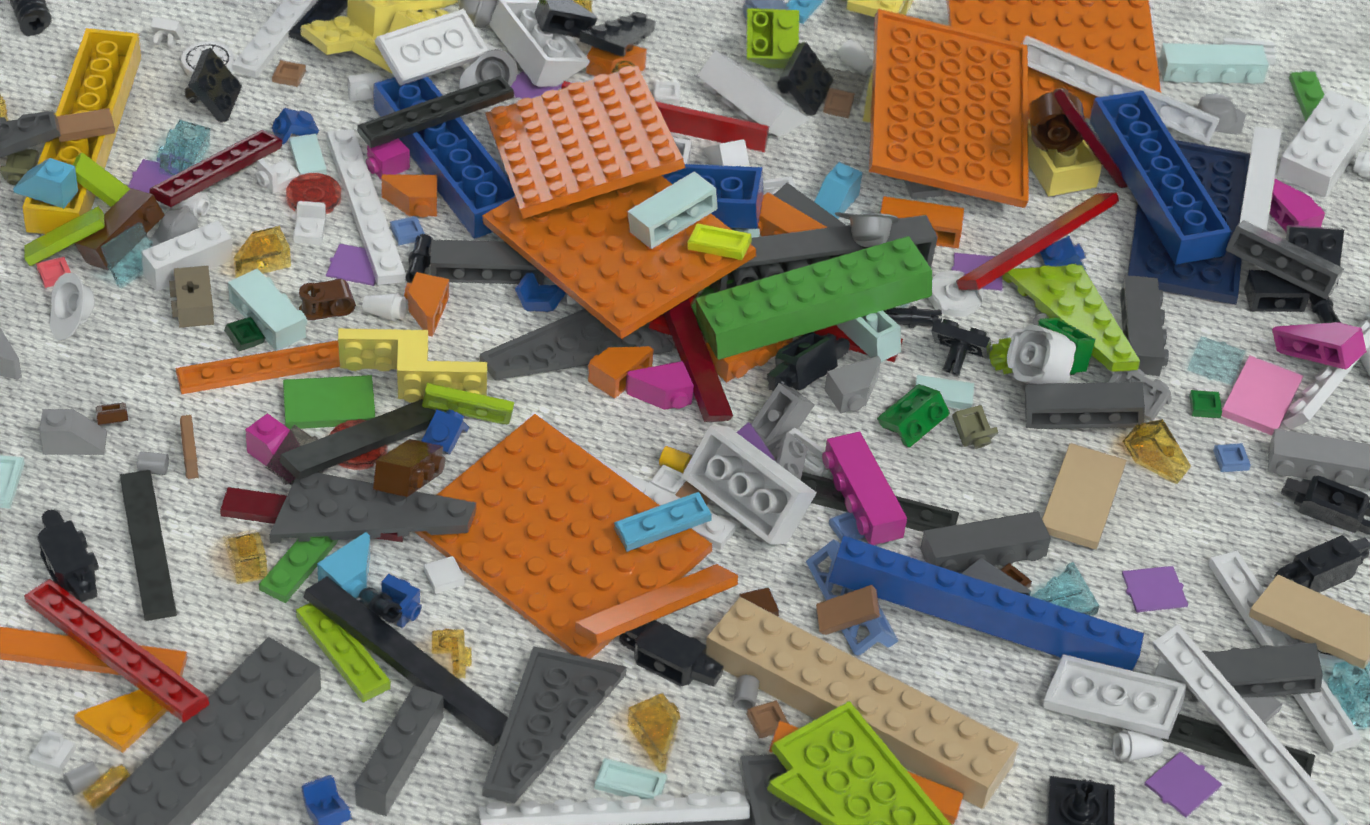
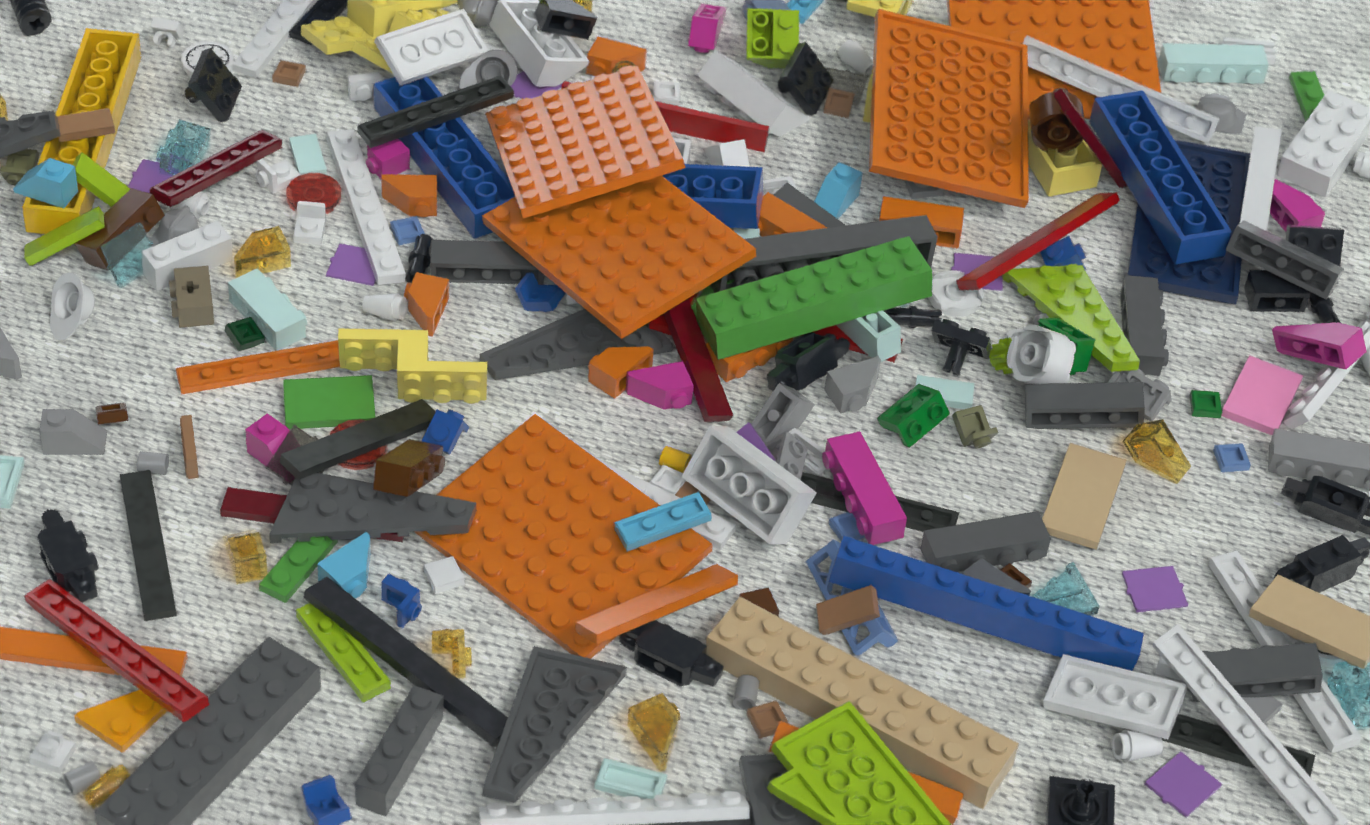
coral tile [36,257,71,288] -> none
blue bracket [272,108,319,144] -> none
reddish brown piece [299,279,356,321] -> none
black pin [359,587,402,623] -> none
lime tile [422,383,515,425] -> none
black wing [579,12,656,57] -> none
light aqua brick [628,172,718,249] -> none
neon yellow tile [687,223,752,260] -> none
light grey piece [835,212,899,248] -> none
clear light blue piece [1187,336,1246,385] -> none
none -> dark pink slope [688,3,727,53]

